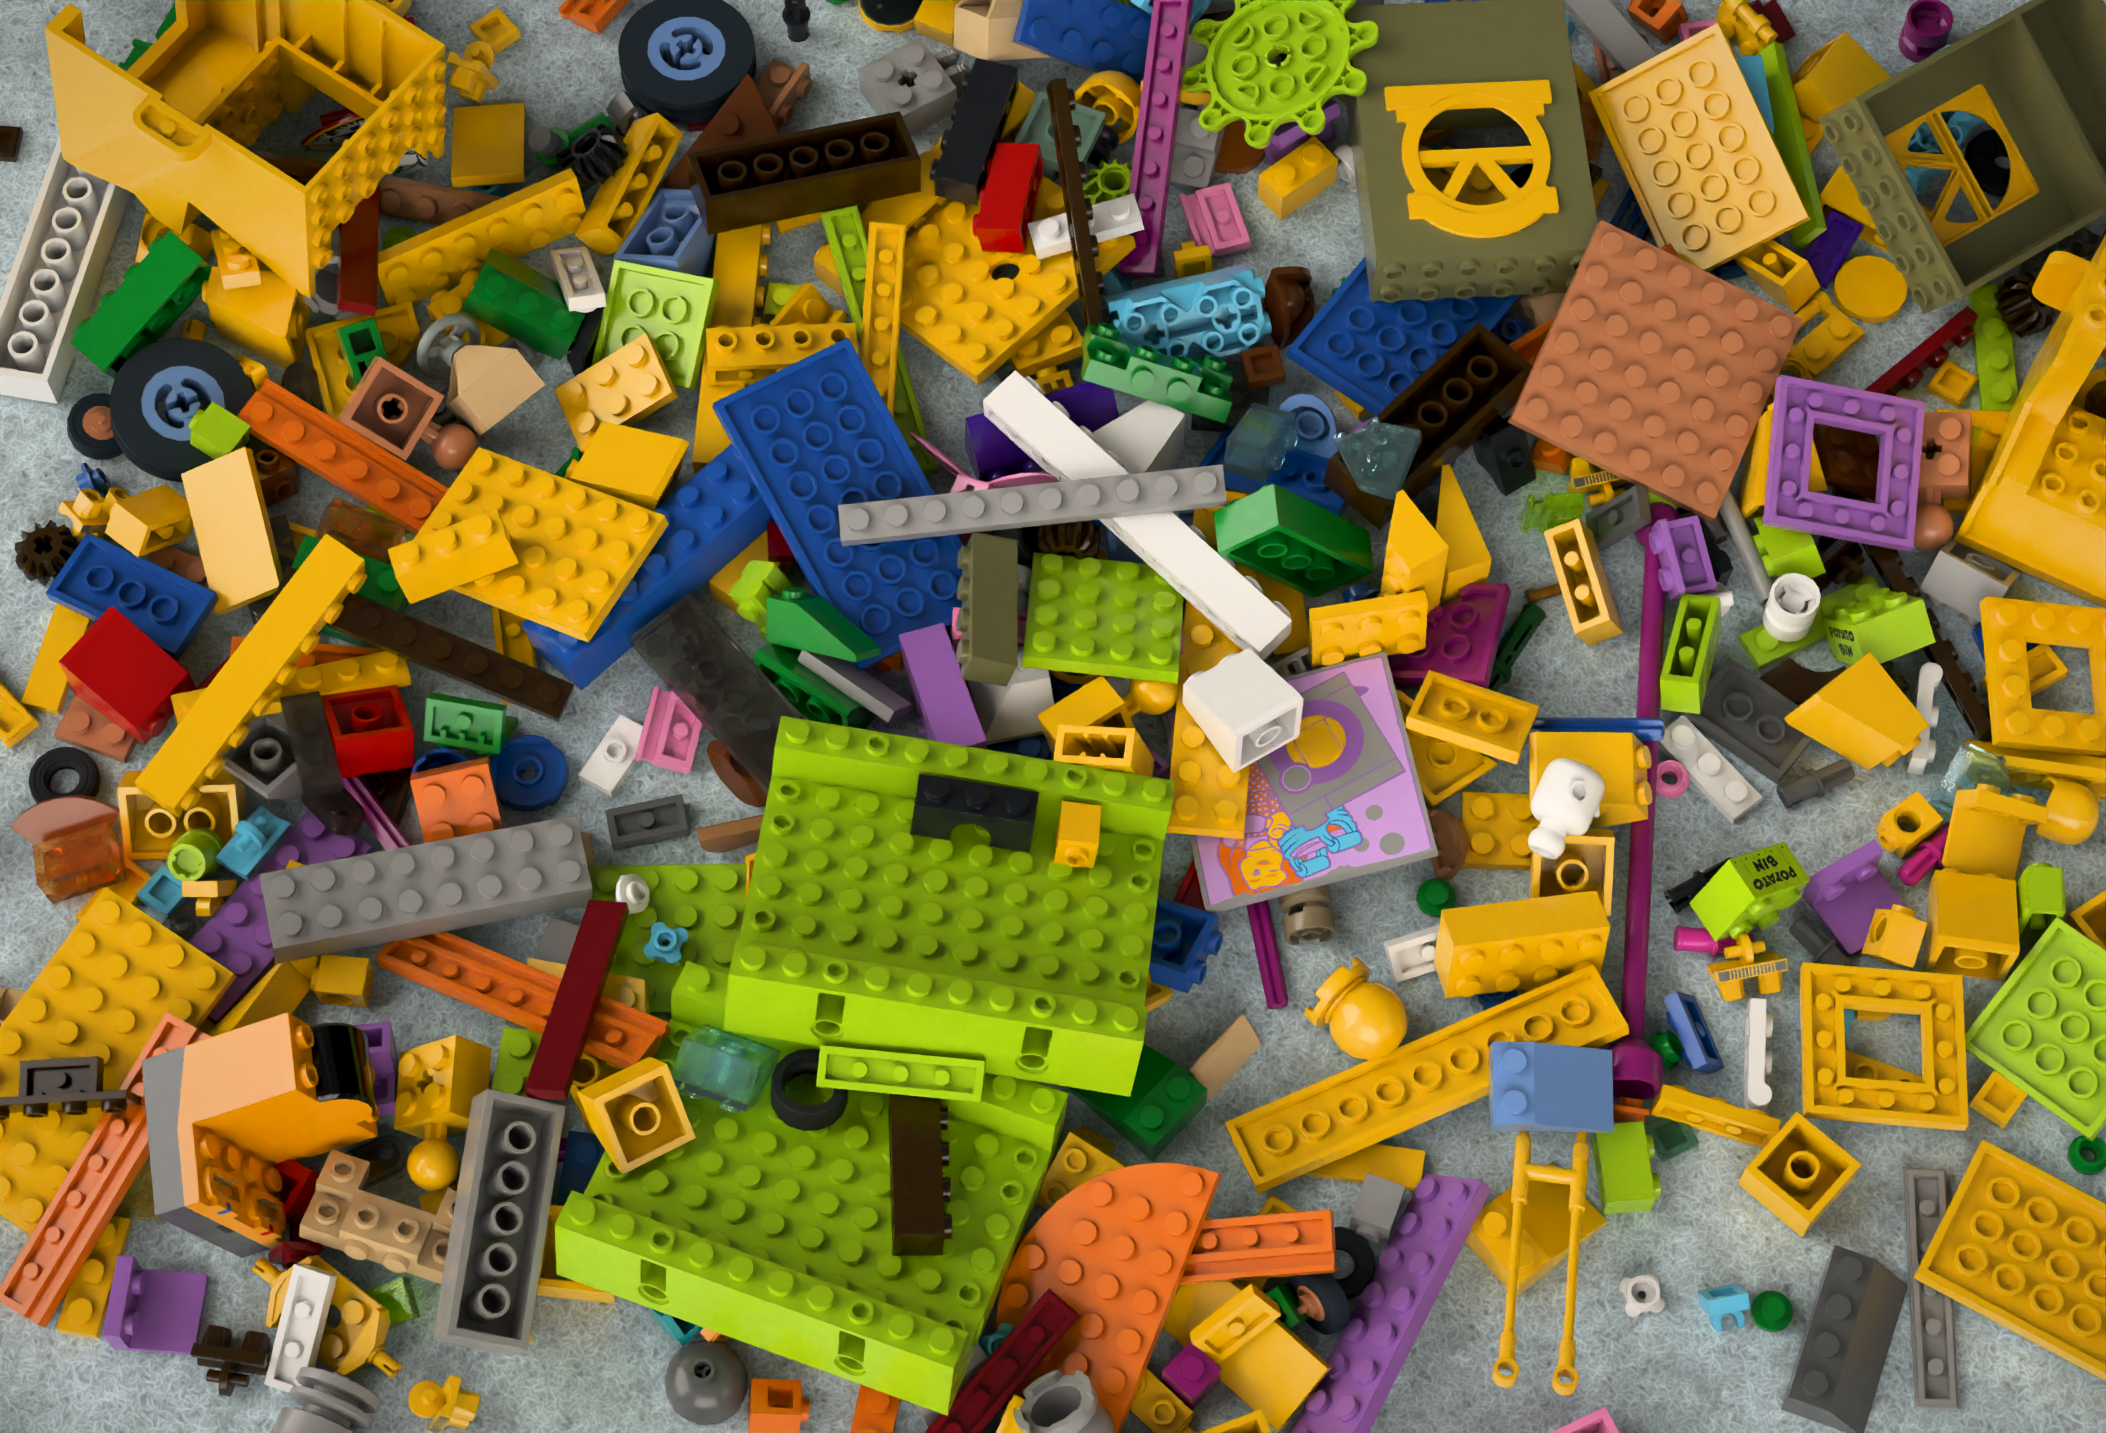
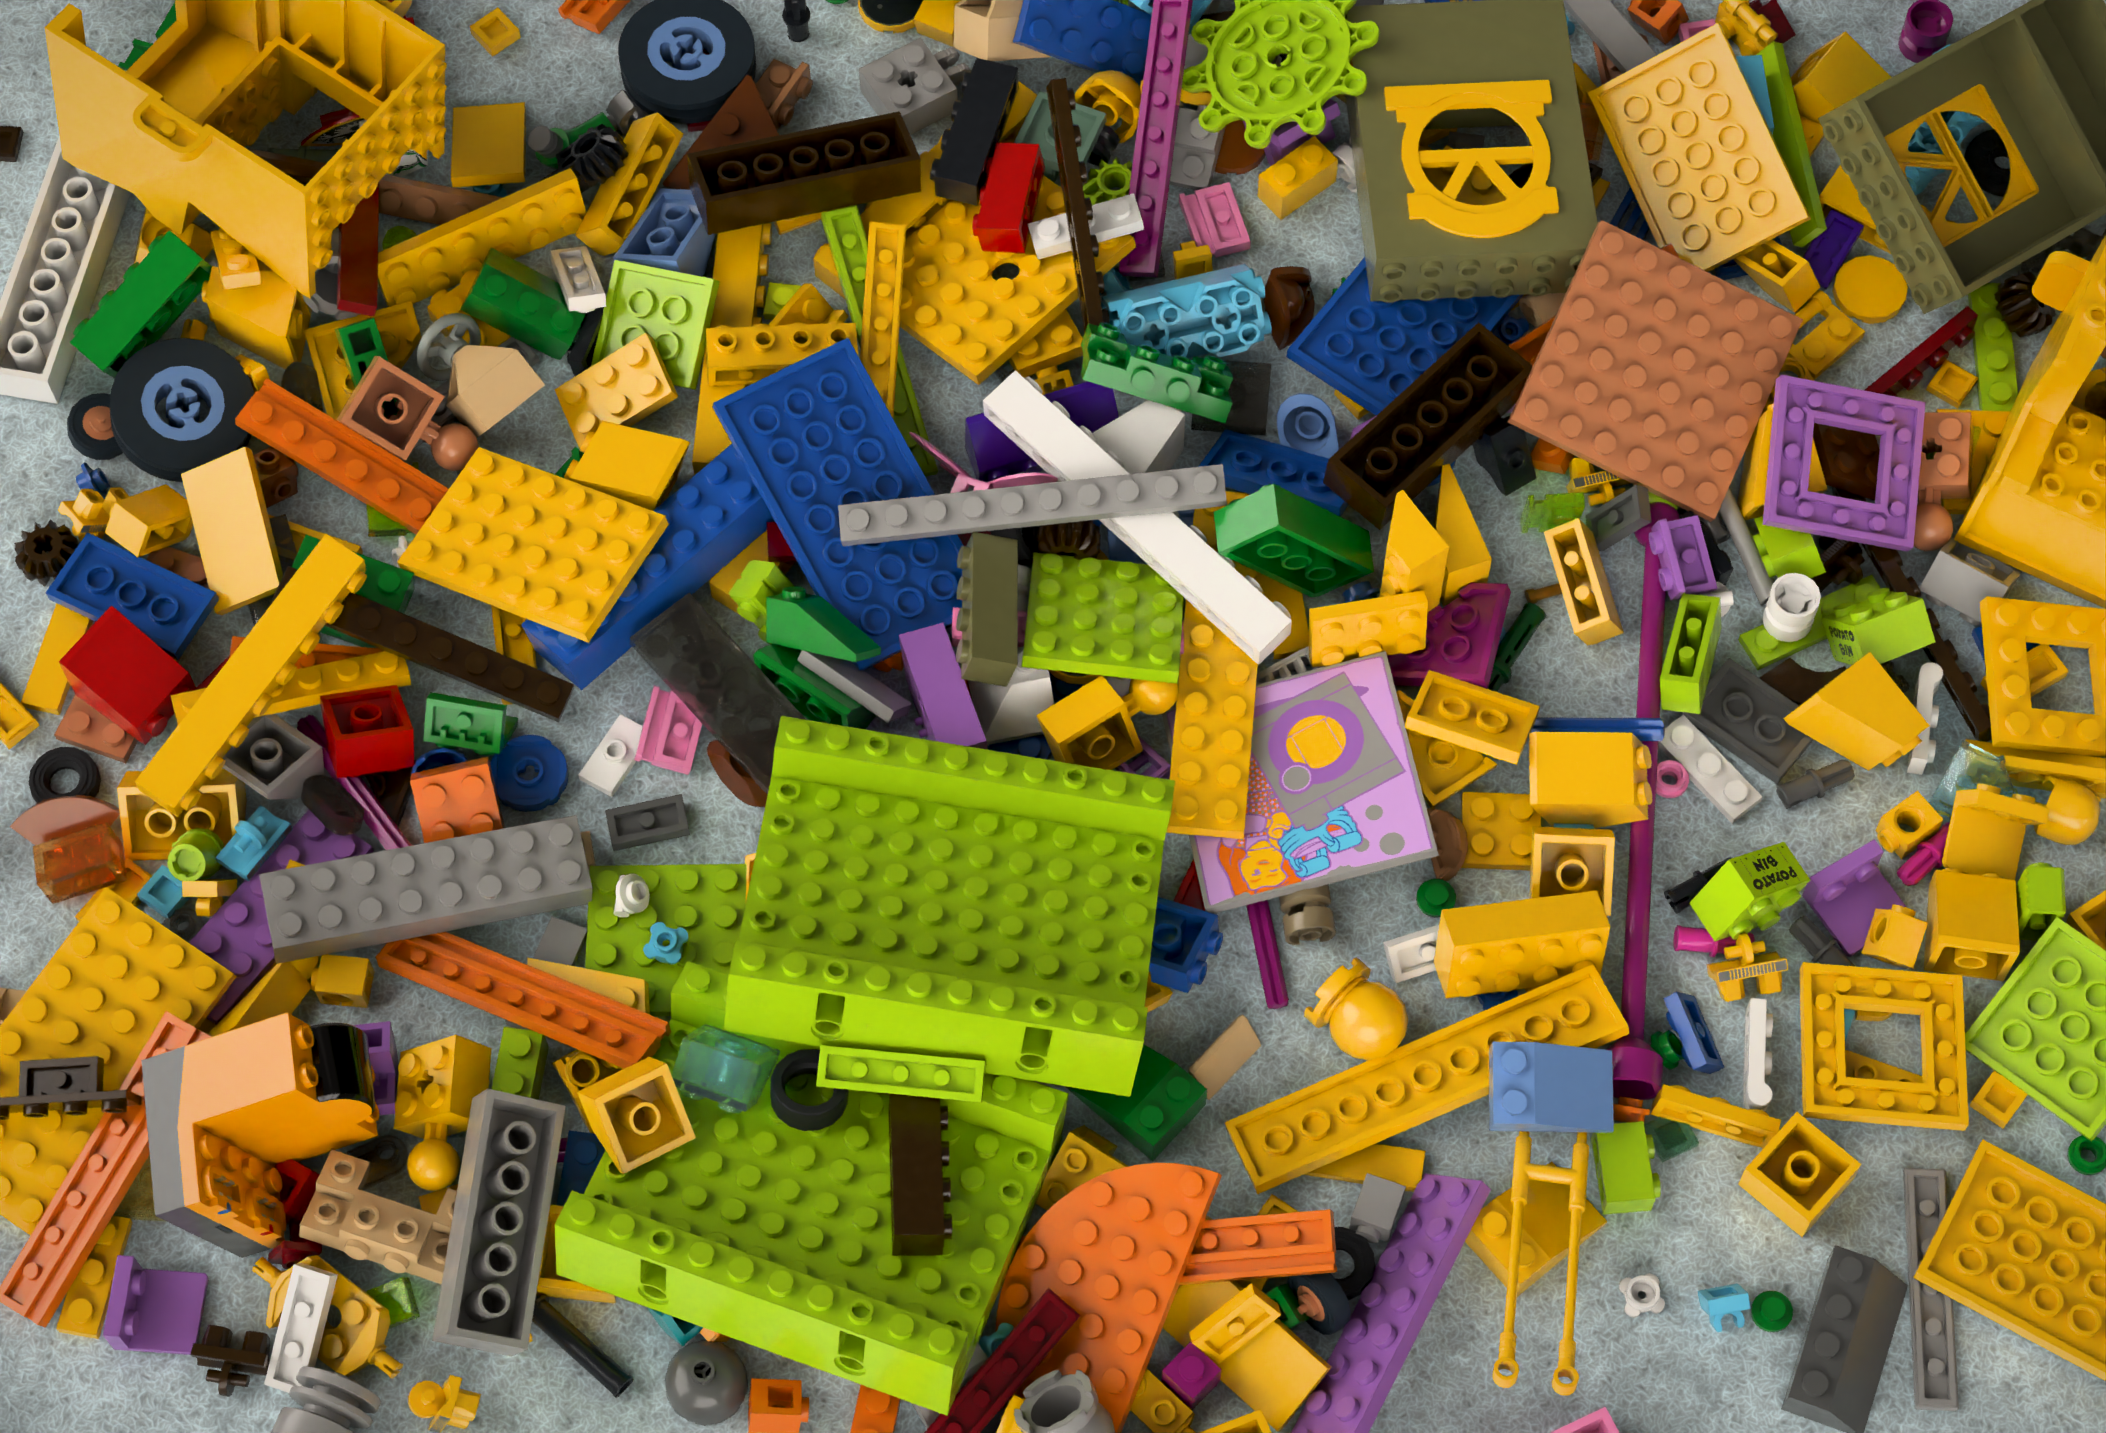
lime brick [188,401,251,459] -> none
clear smoke plate [280,691,343,799] -> none
clear orange brick [314,496,407,564] -> none
yellow brick [387,508,519,604] -> none
yellow hips [447,41,500,104] -> none
dark red tile [524,900,630,1101] -> none
medium nougat tile [697,814,764,853] -> none
black arch [910,774,1039,853] -> none
yellow slope [1053,724,1155,777] -> none
yellow brick [1054,801,1101,868] -> none
white slope [1182,648,1304,773] -> none
clear light blue brick [1223,402,1299,483] -> none
reddish brown plate [1240,344,1286,390] -> none
clear light blue slope [1333,416,1421,501] -> none
white piece [1528,758,1605,859] -> none
none -> black pin [532,1294,634,1398]

